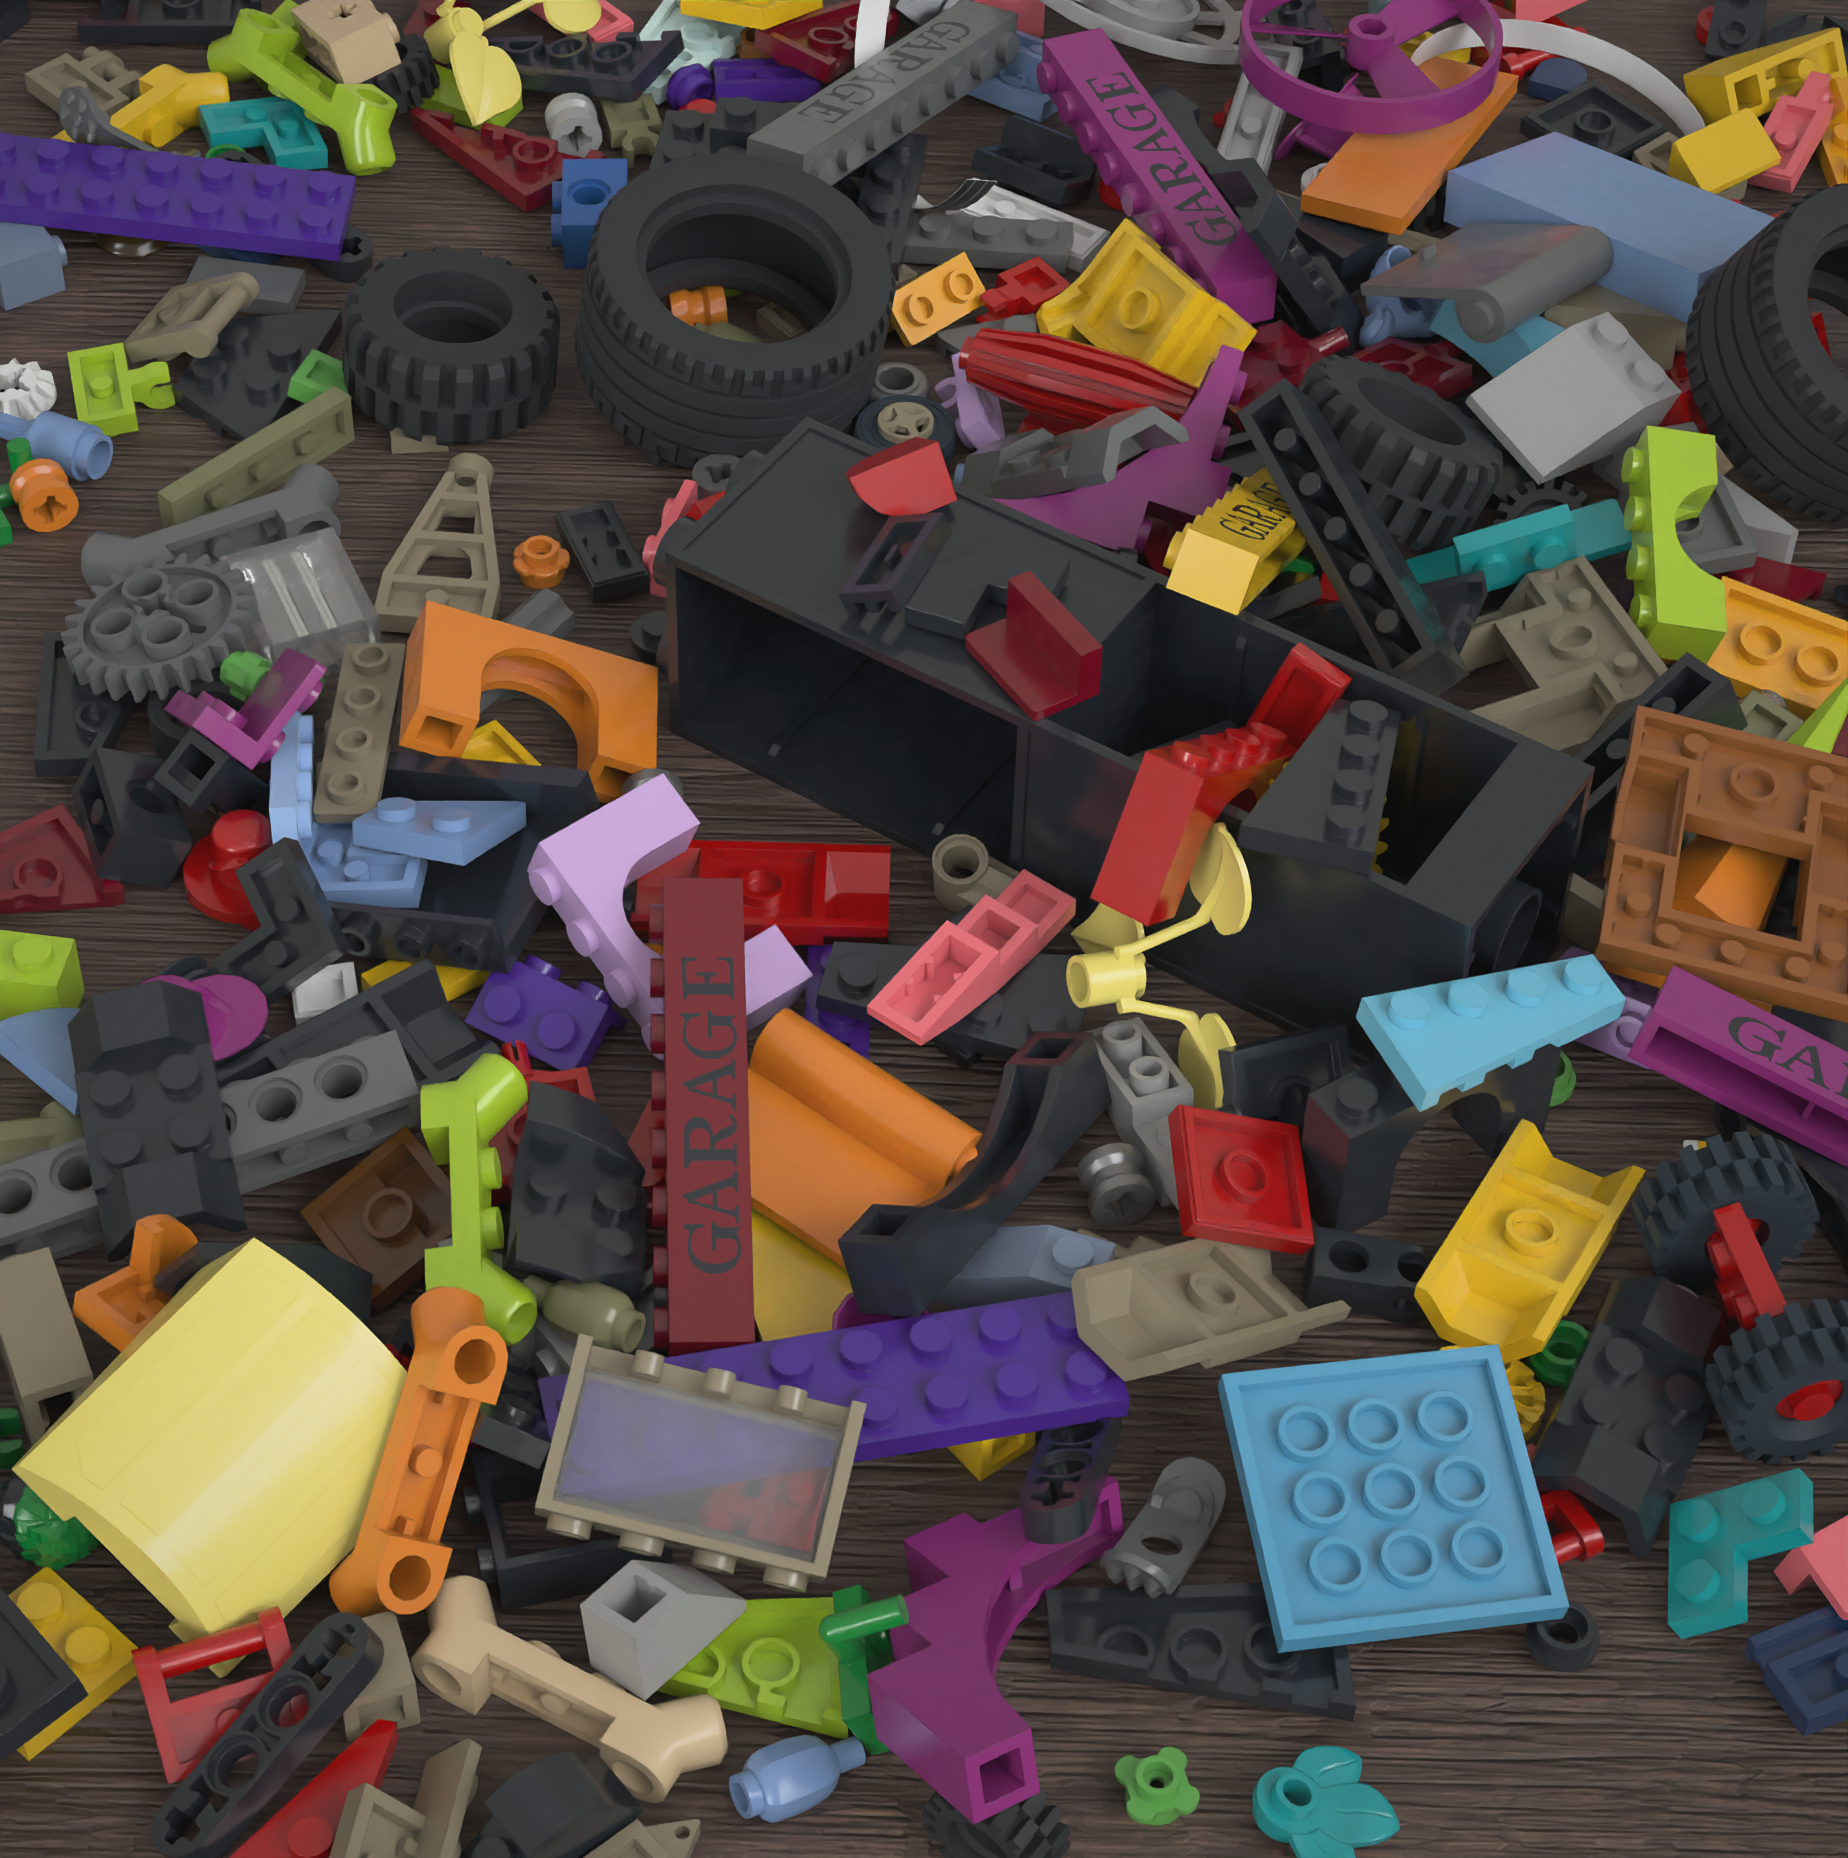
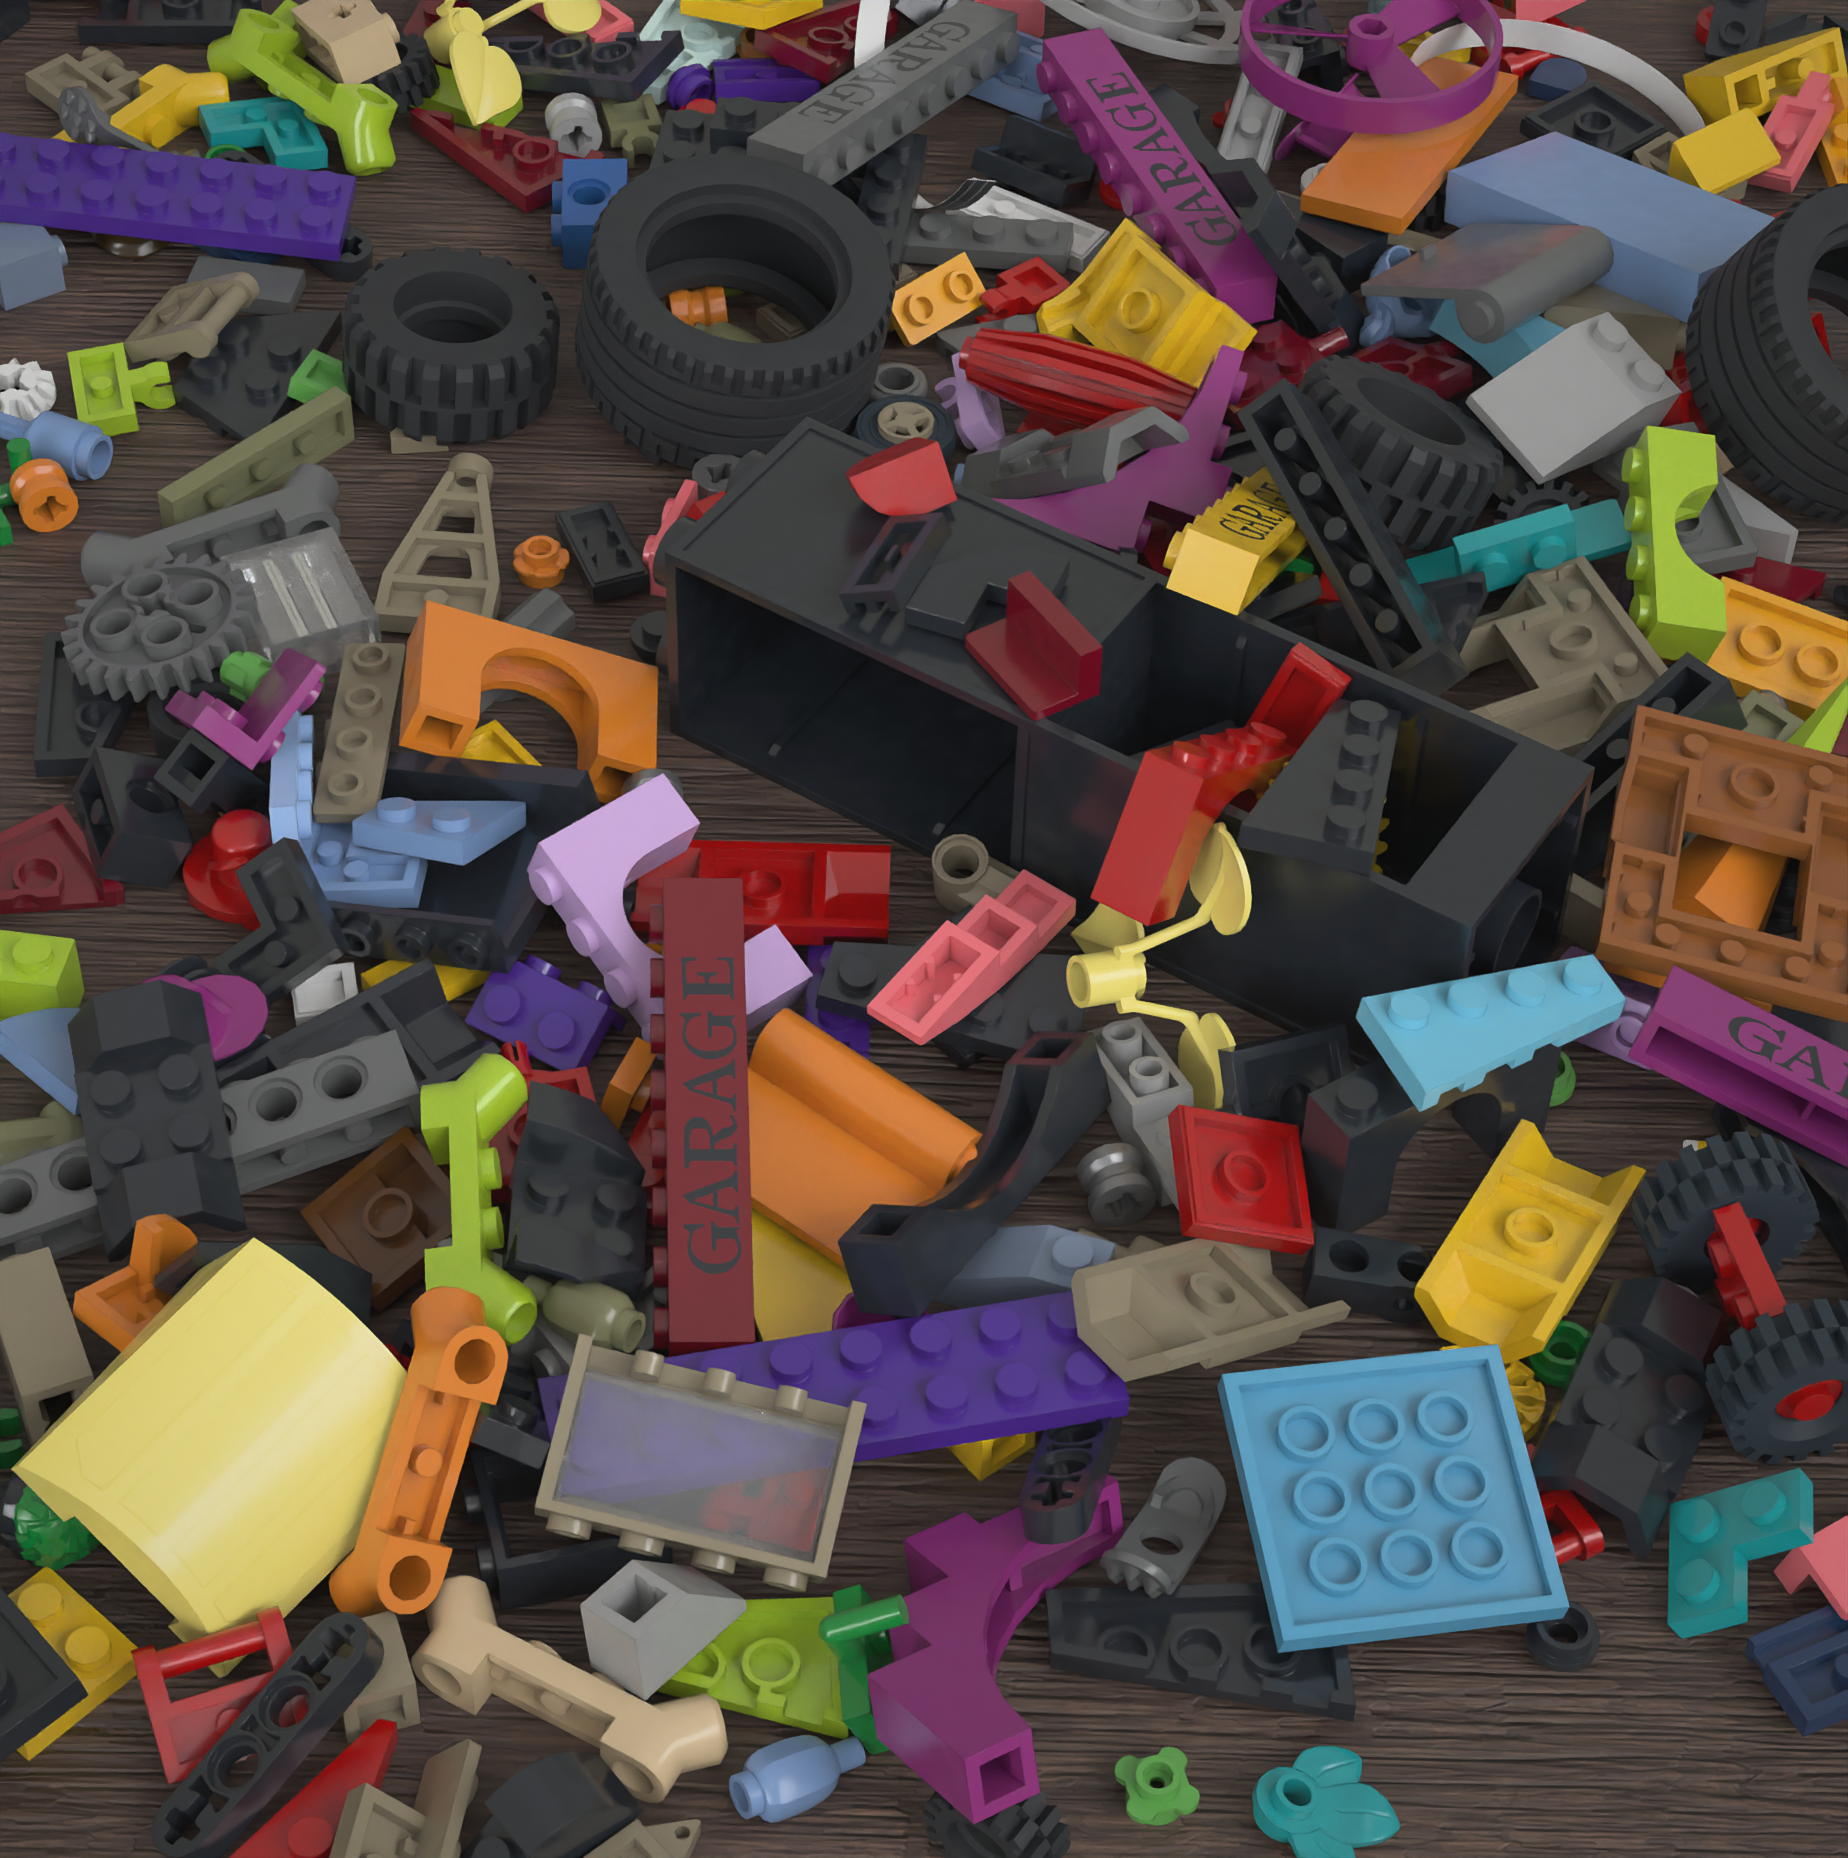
none -> orange plate [600,1037,658,1131]

